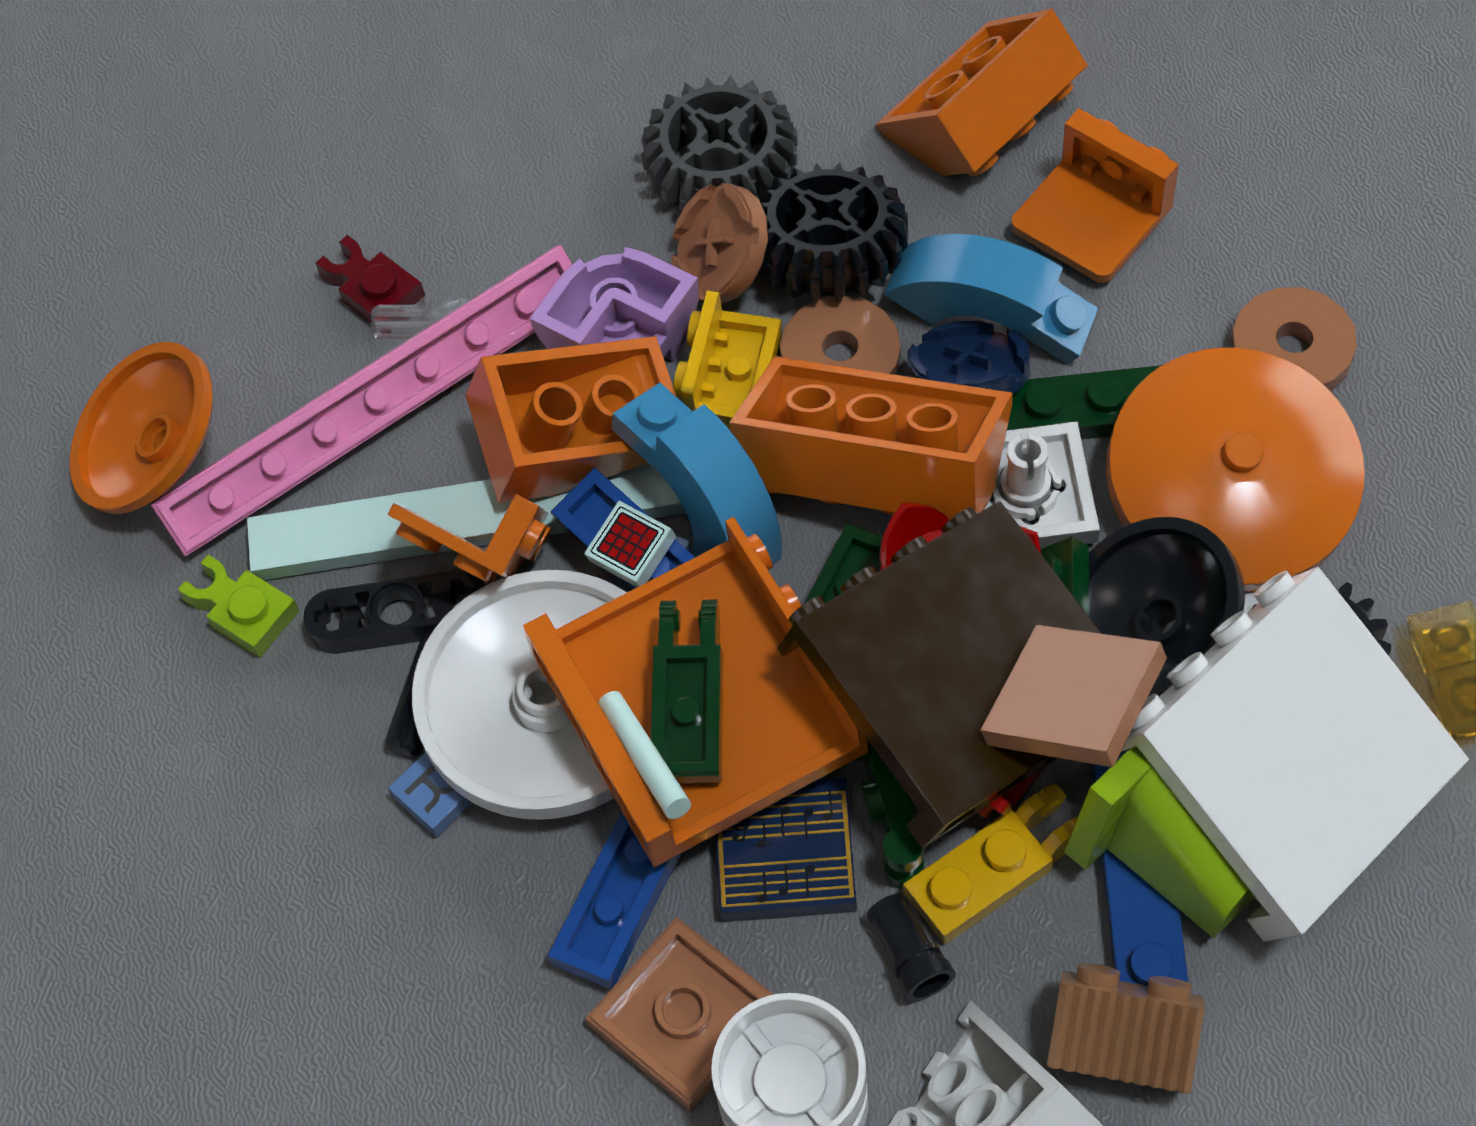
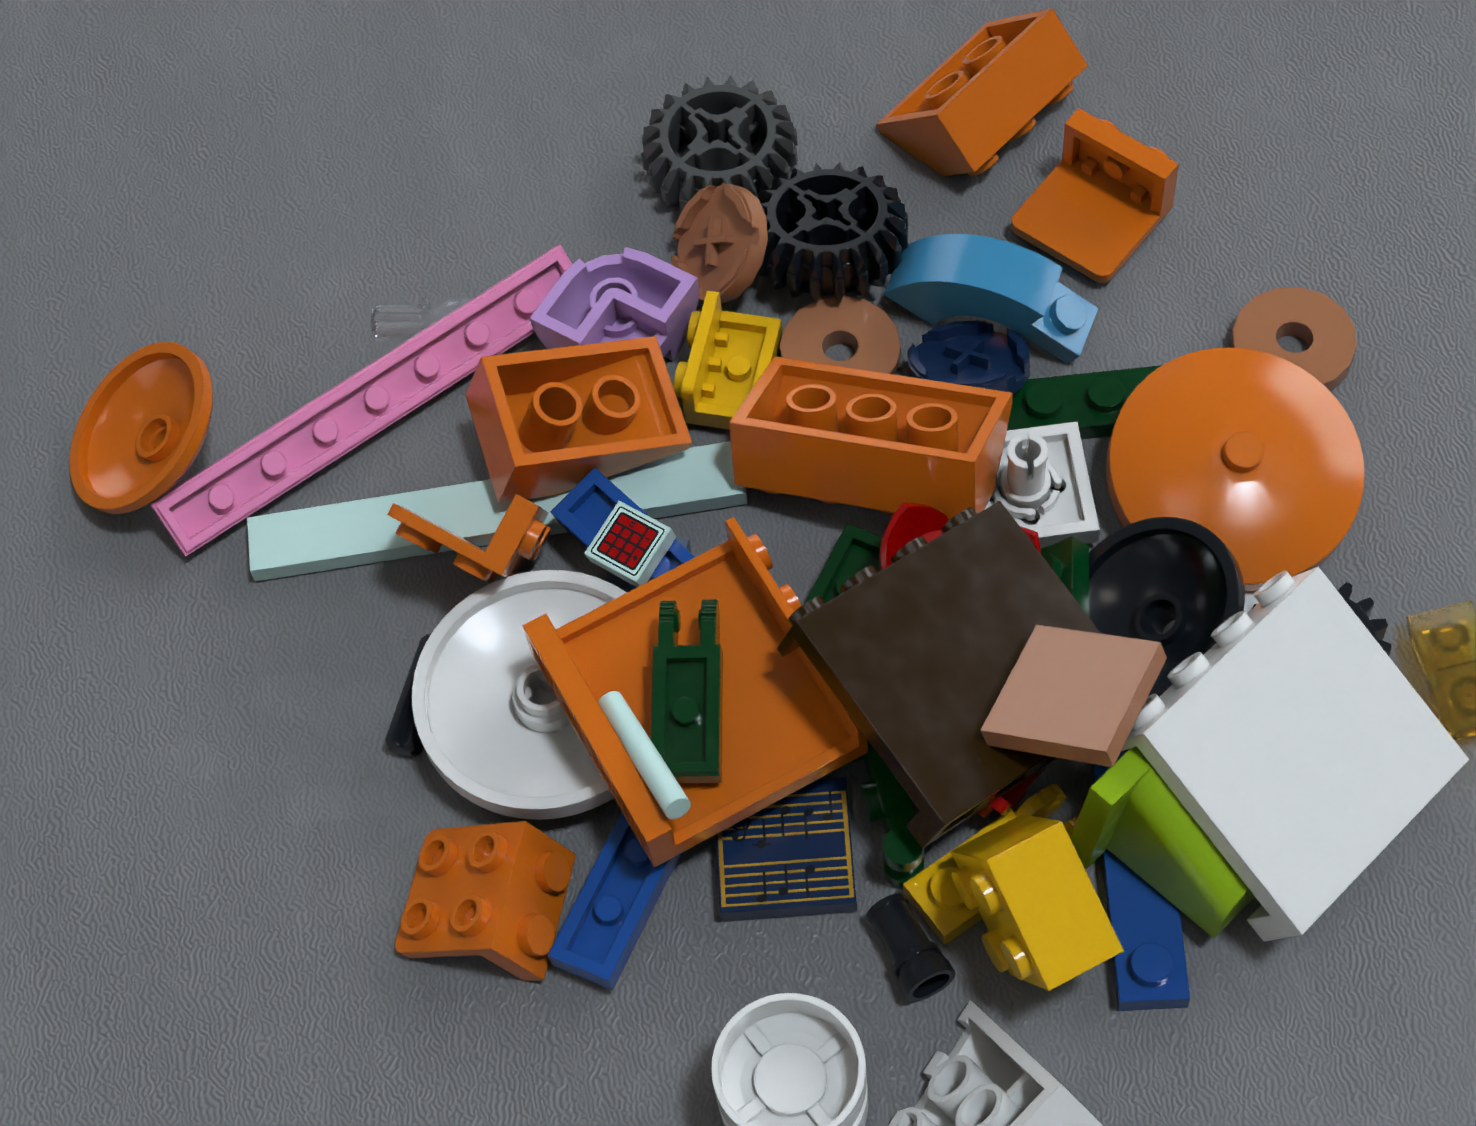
lime plate [178,554,299,658] -> none
black beam [303,570,485,654] -> none
dark red plate [315,235,425,333] -> none
medium blue tile [388,752,472,838] -> none
nougat tile [585,917,774,1112] -> none
dark azure arch [612,382,782,564] -> none
medium nougat brick [1047,963,1205,1094] -> none
none -> orange bracket [395,821,576,981]
none -> yellow brick [950,814,1124,991]

